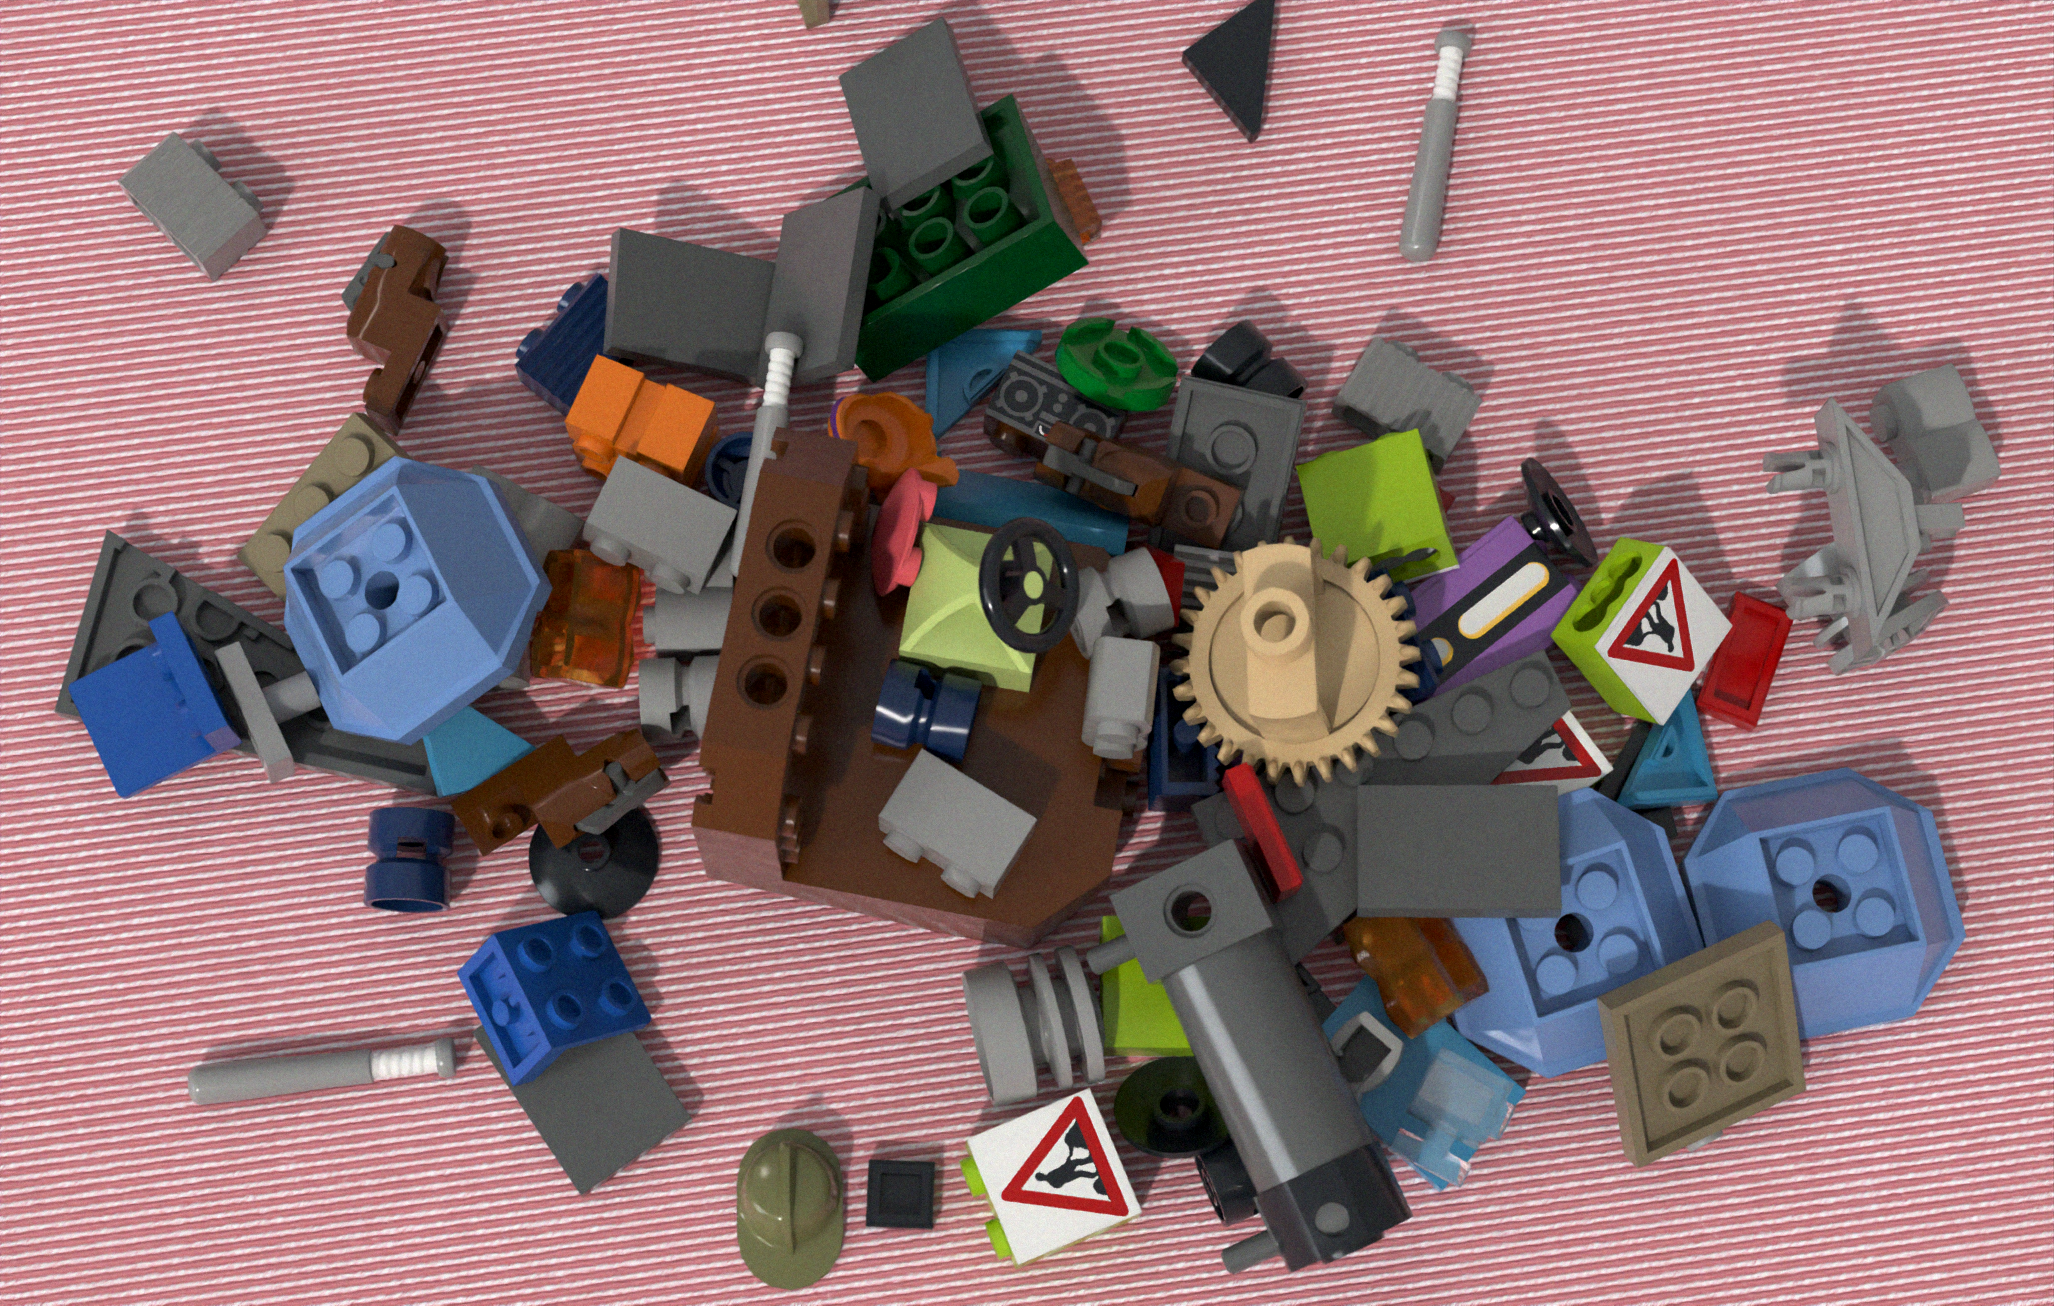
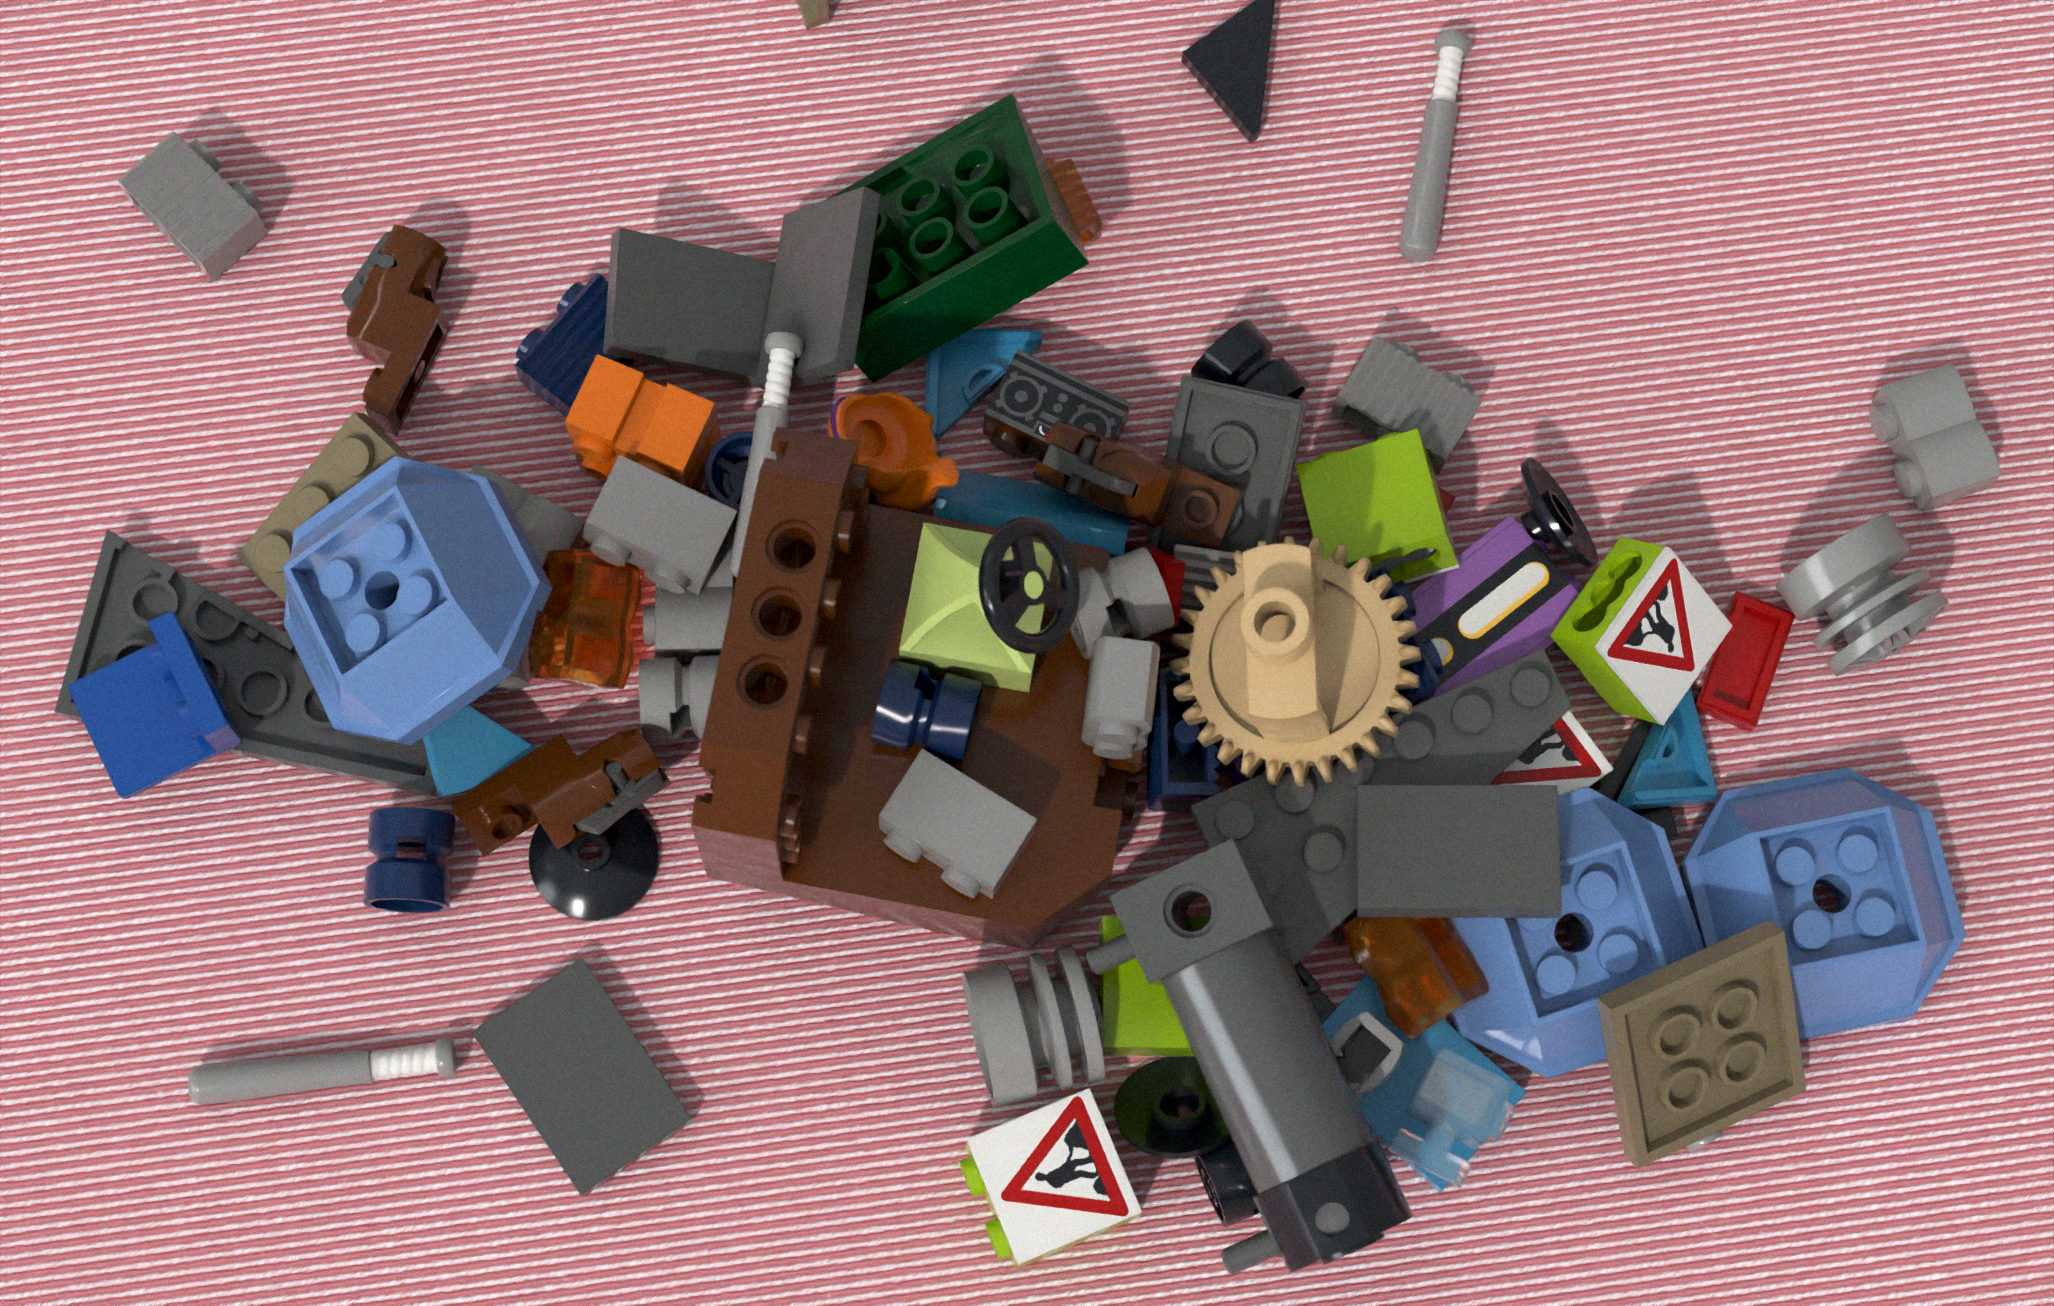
light grey tile [214,641,321,784] -> none
blue bracket [456,911,651,1087] -> none
olive piece [737,1128,844,1290] -> none
dark grey tile [838,16,994,214] -> none
black tile [866,1159,935,1231] -> none
coral dish [871,467,937,596] -> none
green tile [1054,317,1179,412] -> none
red tile [1221,762,1304,903] -> none
light grey connector [1763,396,1965,664] -> none

